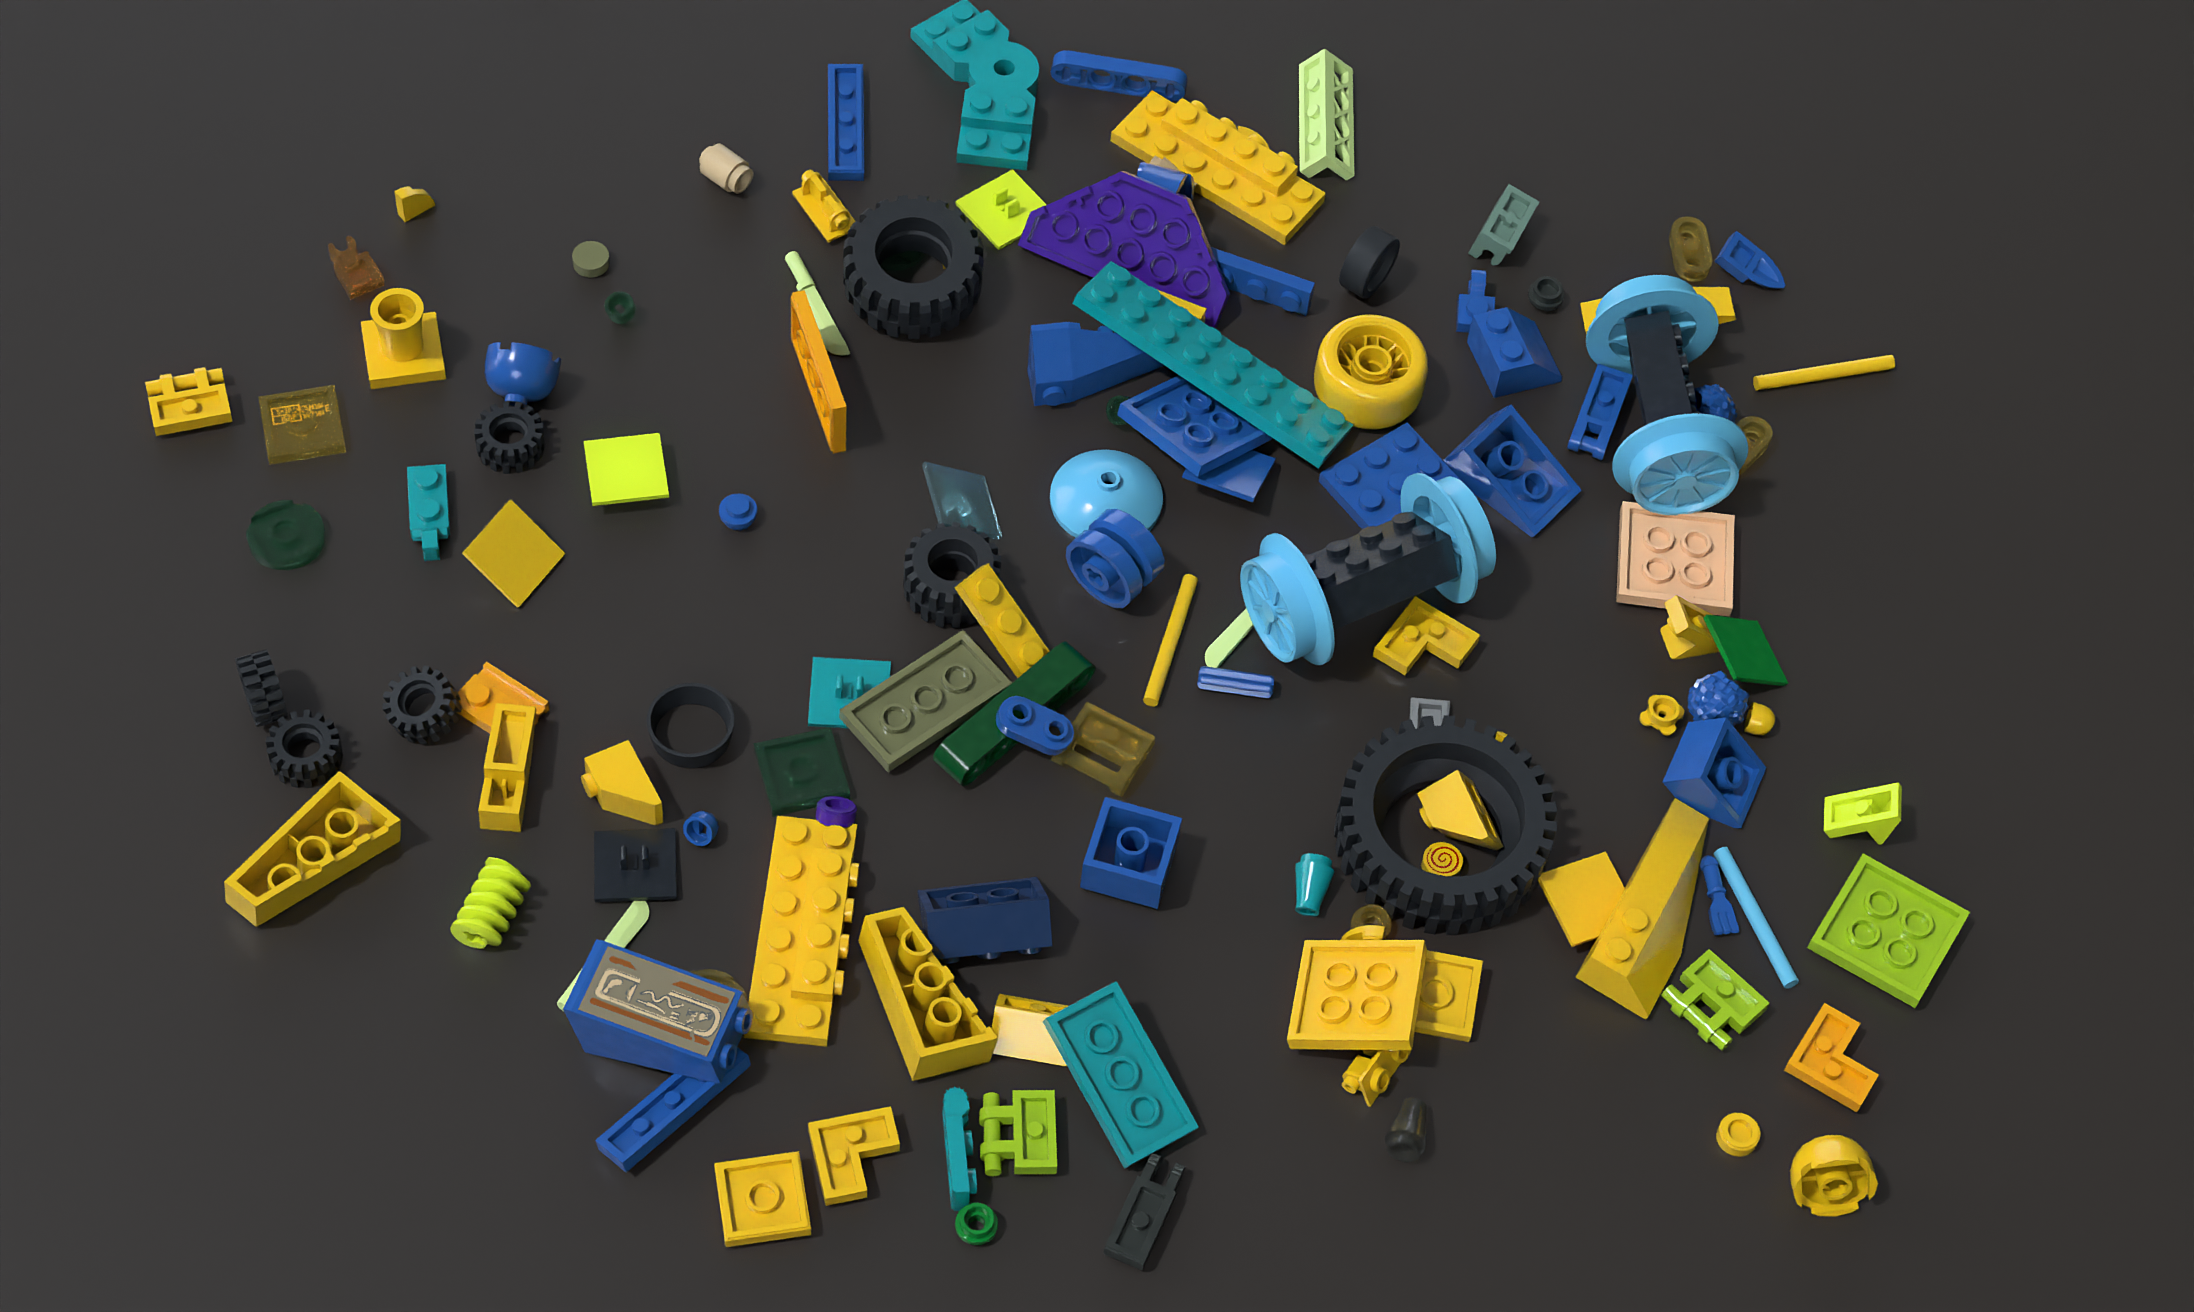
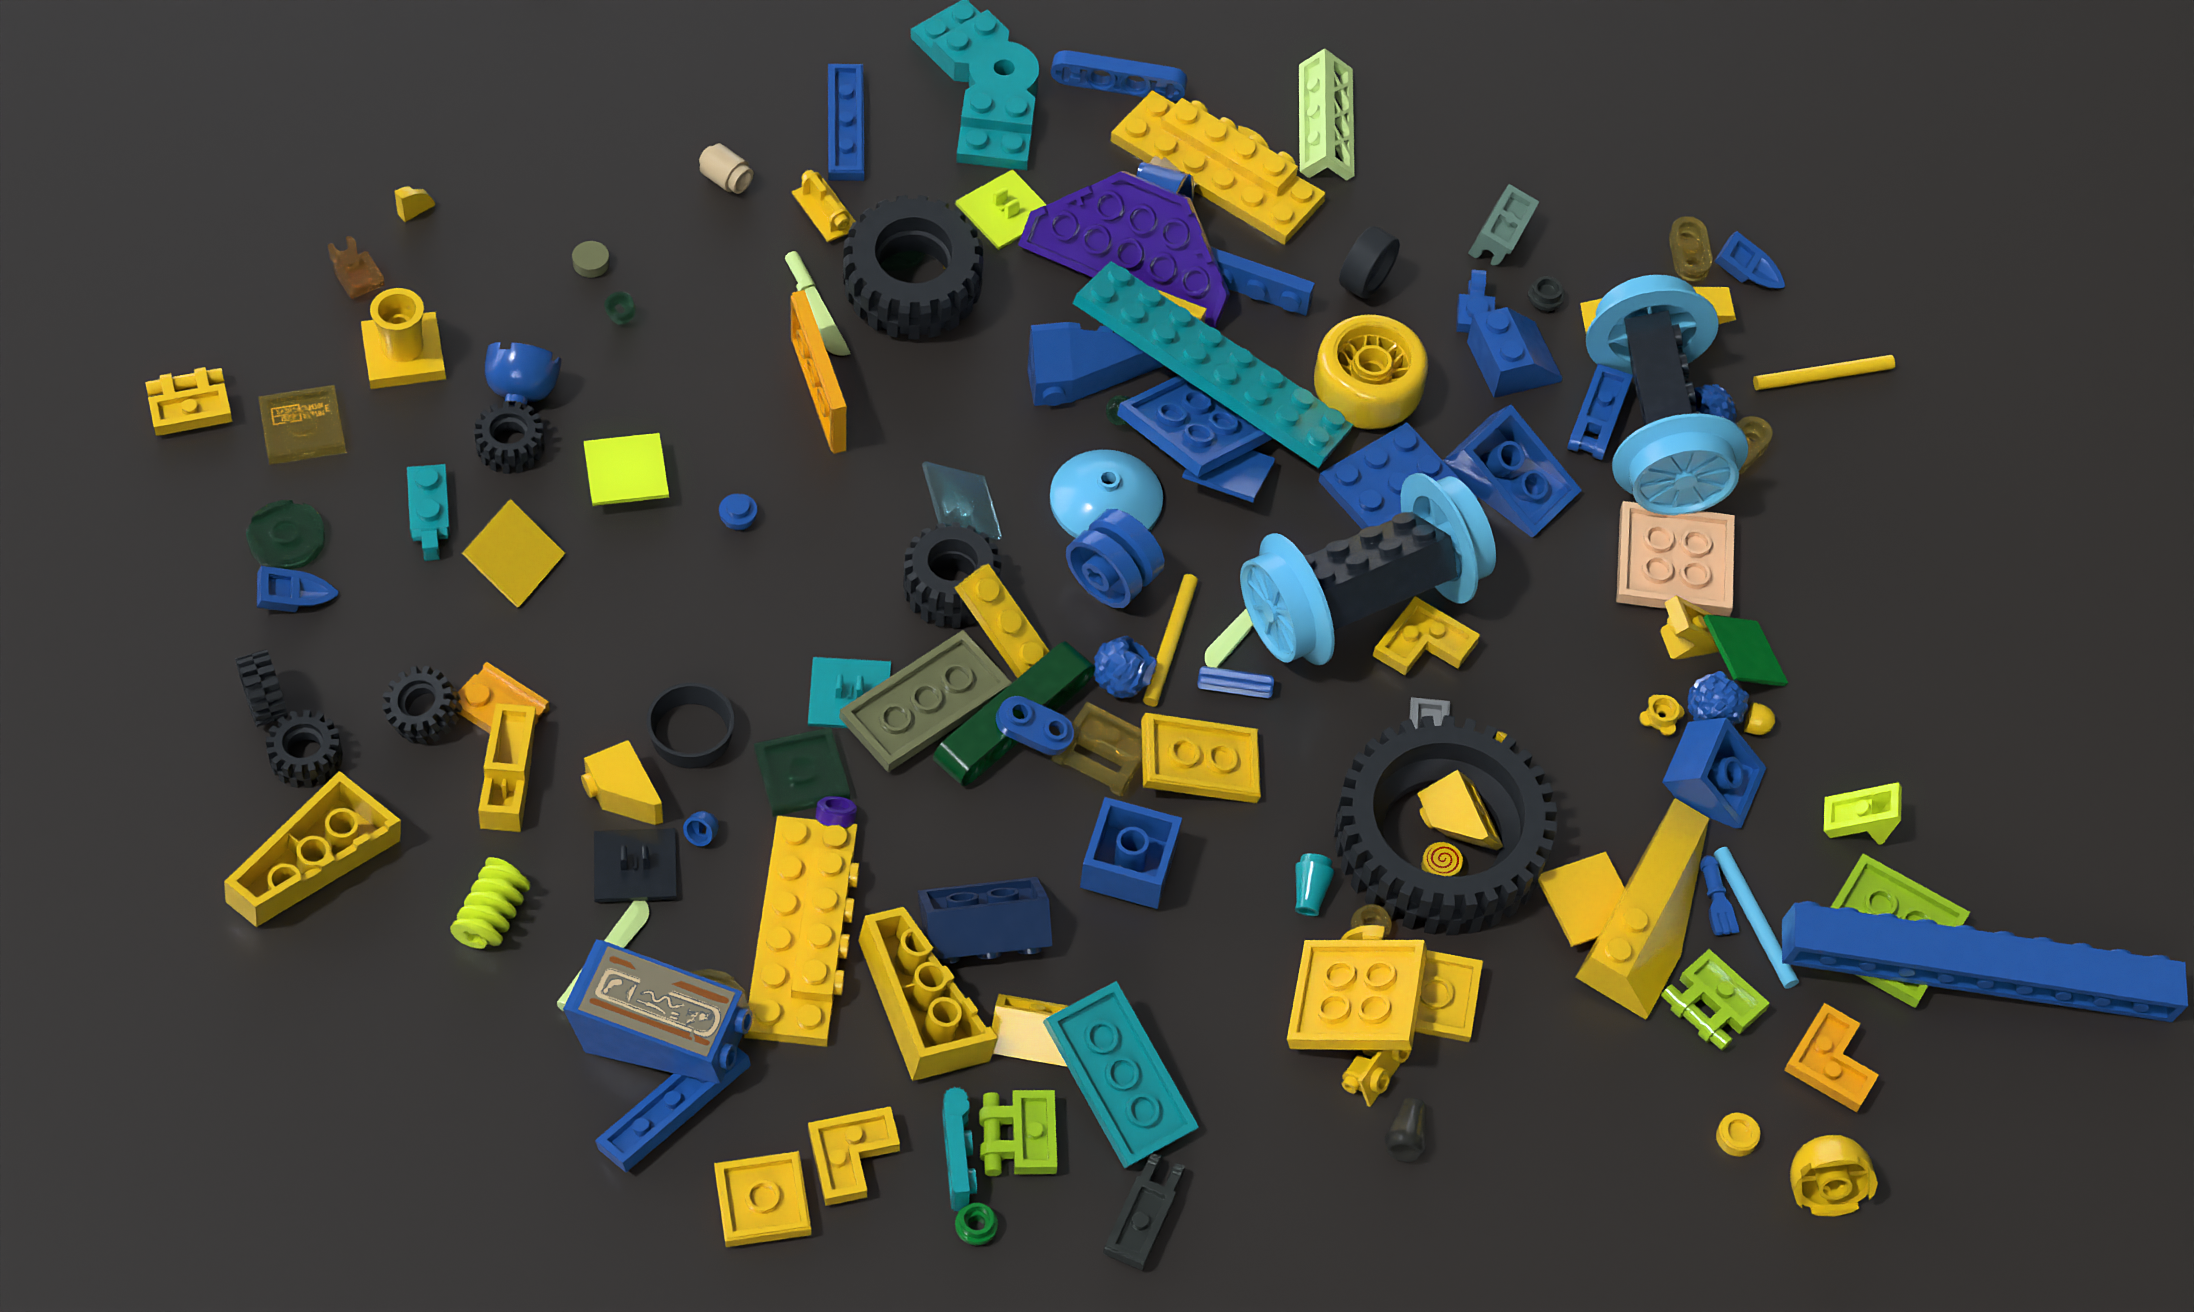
none -> blue plate [257,566,338,612]
none -> blue piece [1094,636,1157,698]
none -> yellow tile [1141,713,1261,803]
none -> blue brick [1782,901,2188,1022]

